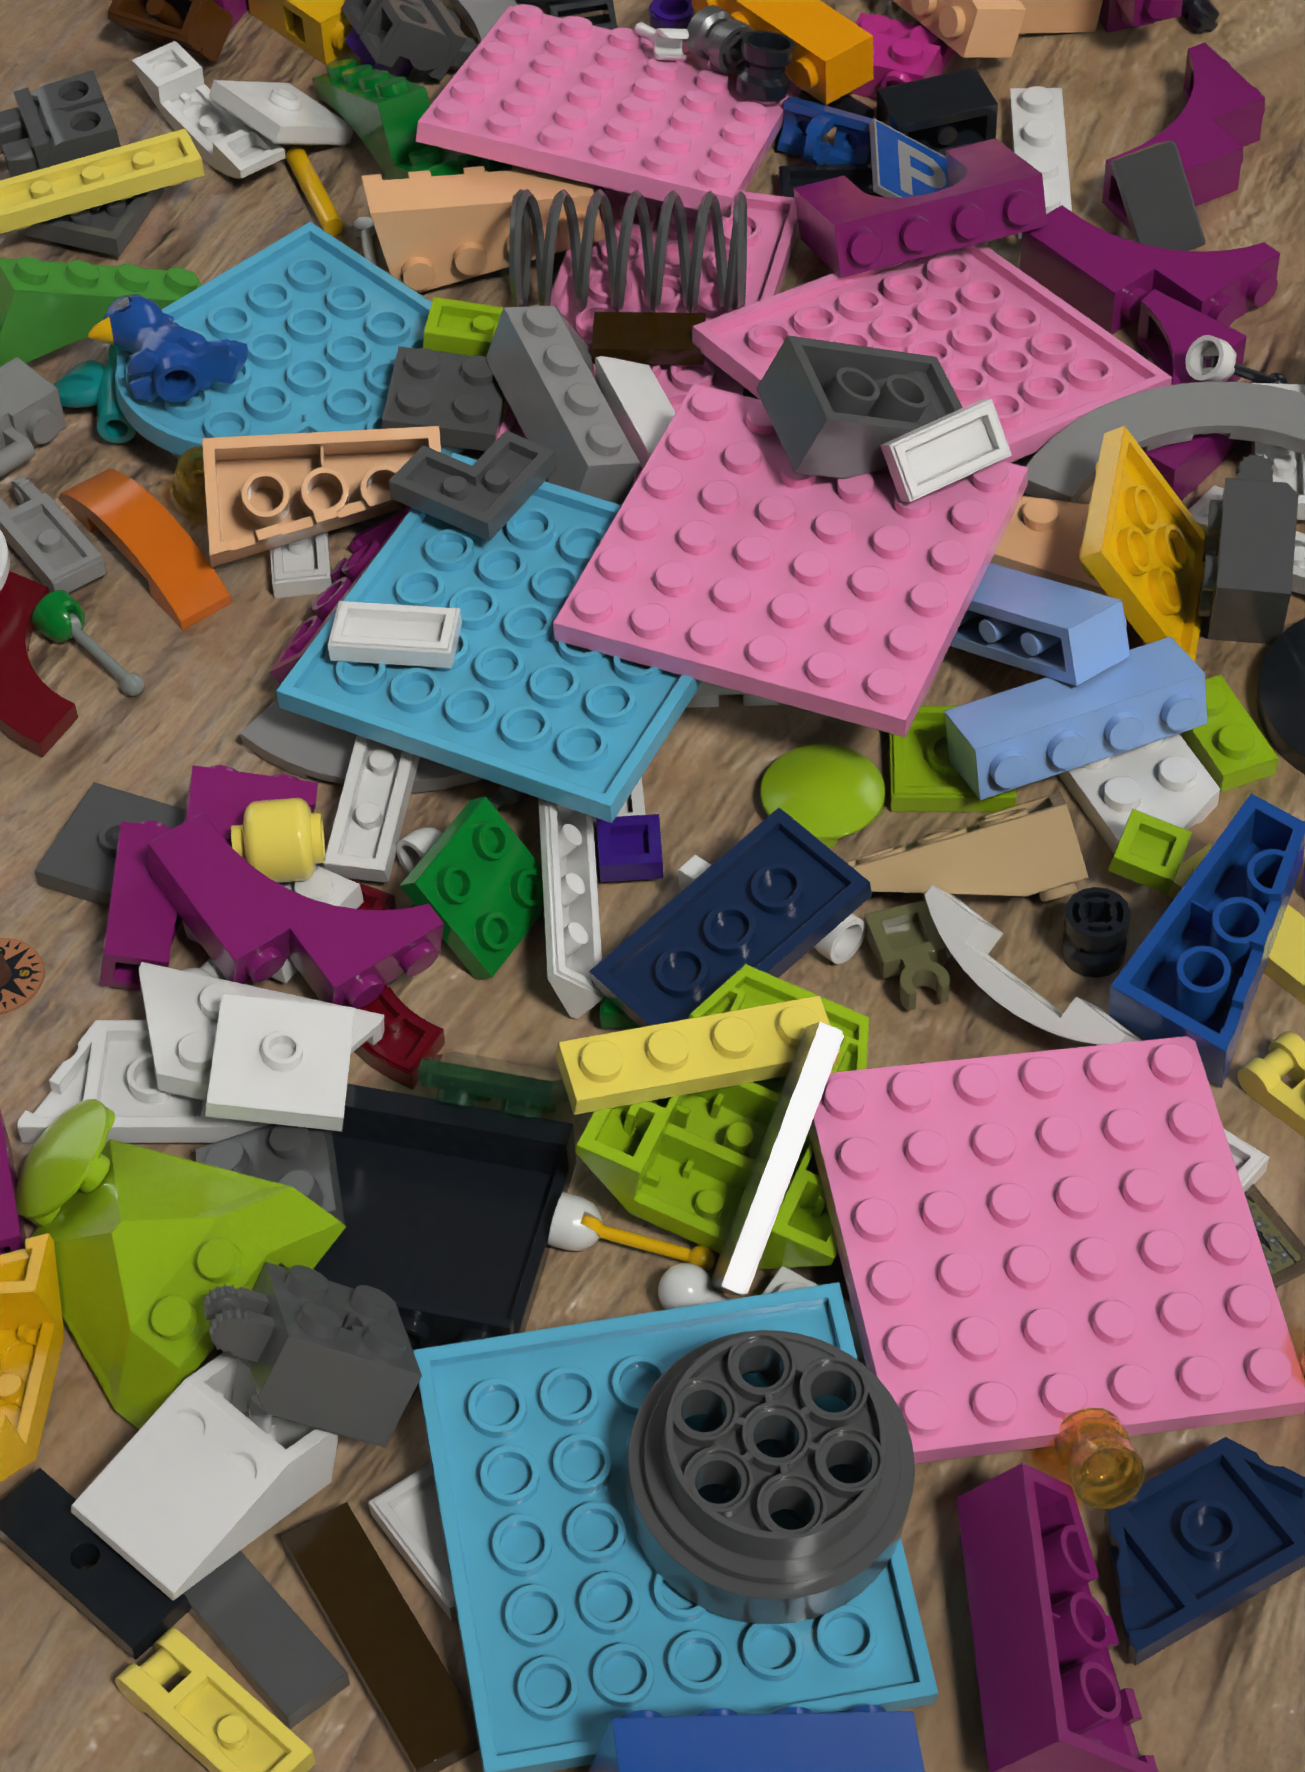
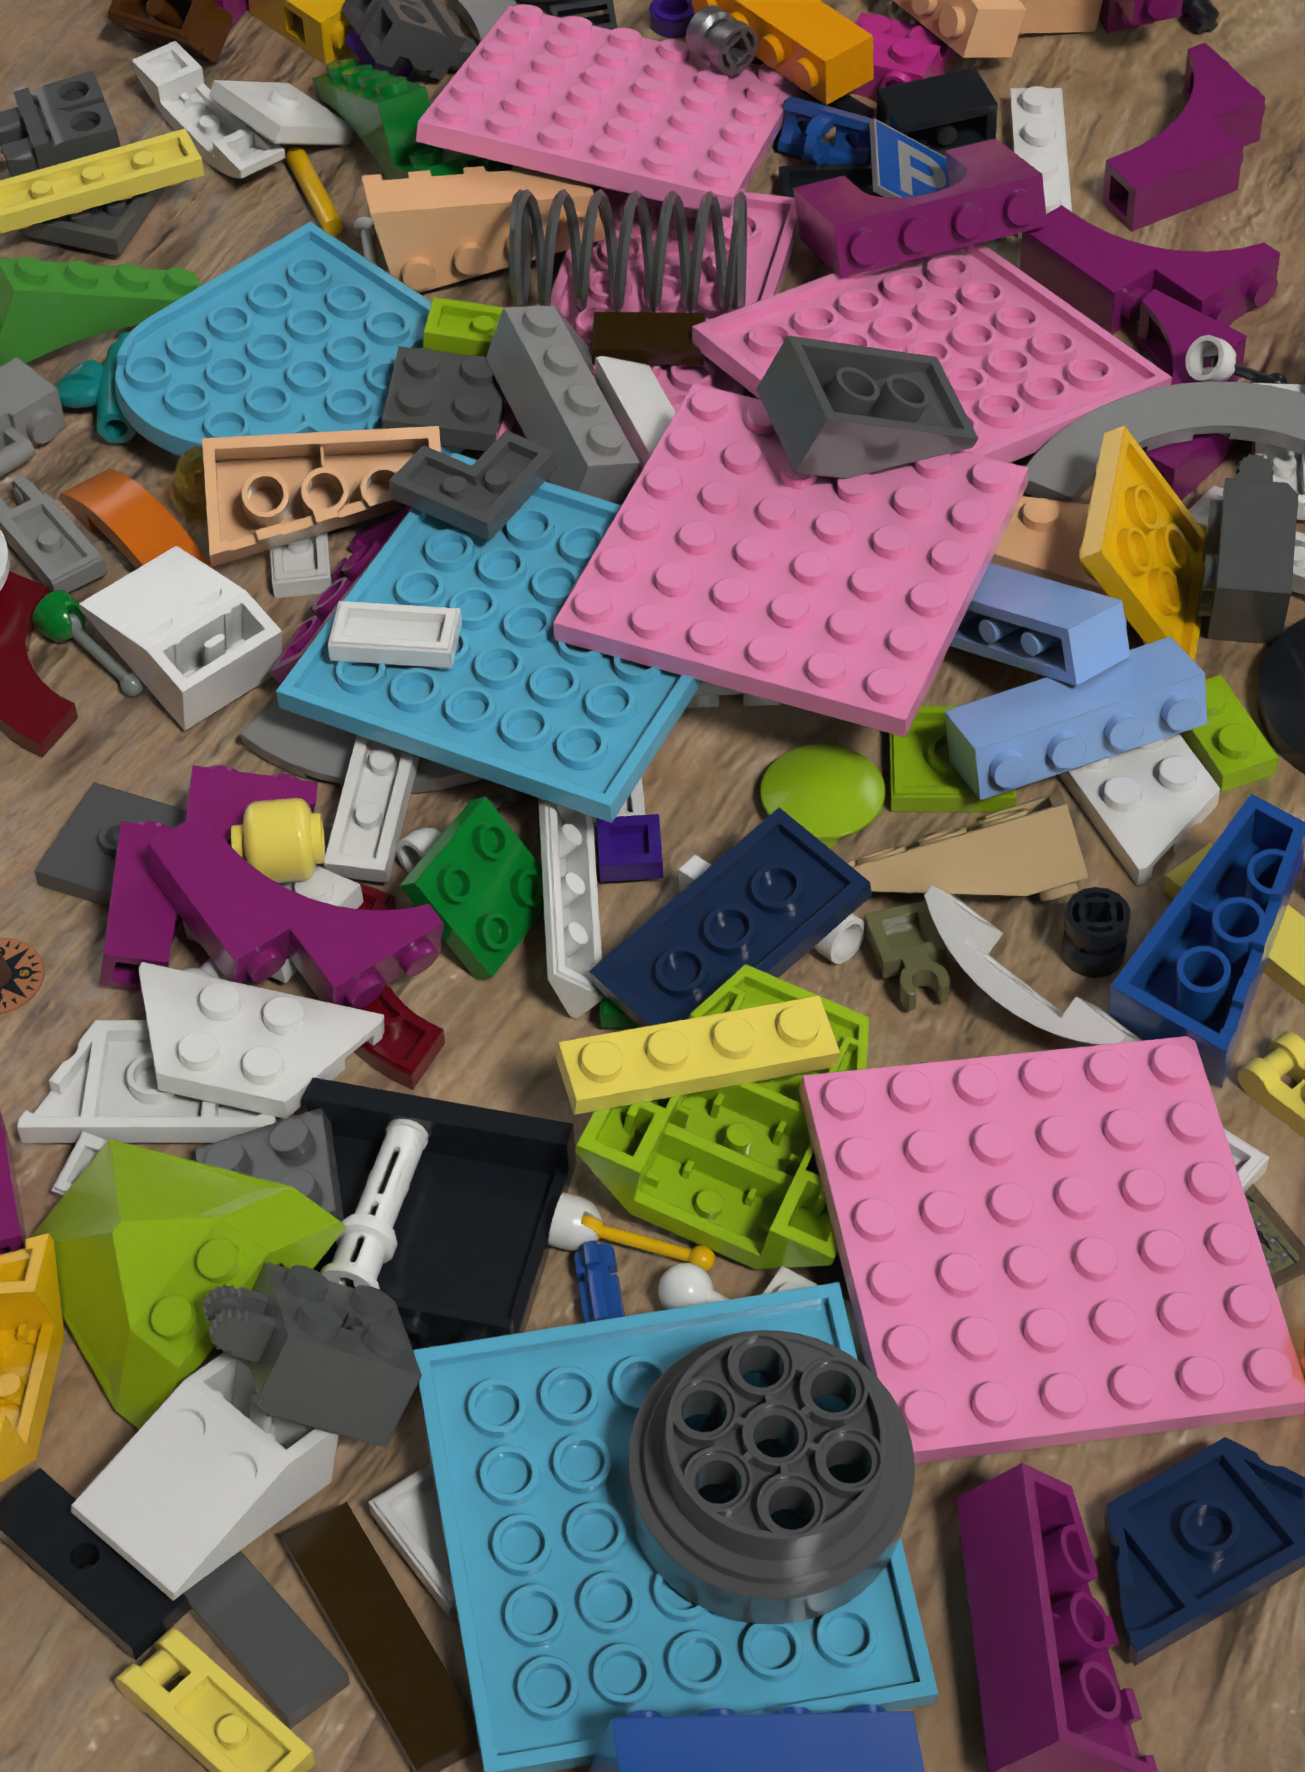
lime dish [16,1099,115,1227] -> none
blue animal [88,294,249,402] -> none
white plate [205,993,356,1131] -> none
clear green tile [418,1051,569,1118] -> none
white hand [635,22,689,61] -> none
tile [711,1022,844,1295] -> none
black wheel [735,30,795,102] -> none
white tile [880,398,1012,502] -> none
clear yellow wheel [1054,1408,1145,1509] -> none
lime plate [1108,808,1192,895] -> none
dark grey slope [1110,140,1205,251] -> none
none -> white slope [79,546,282,731]
none -> white pin [320,1118,429,1290]
none -> blue axle [574,1240,625,1323]

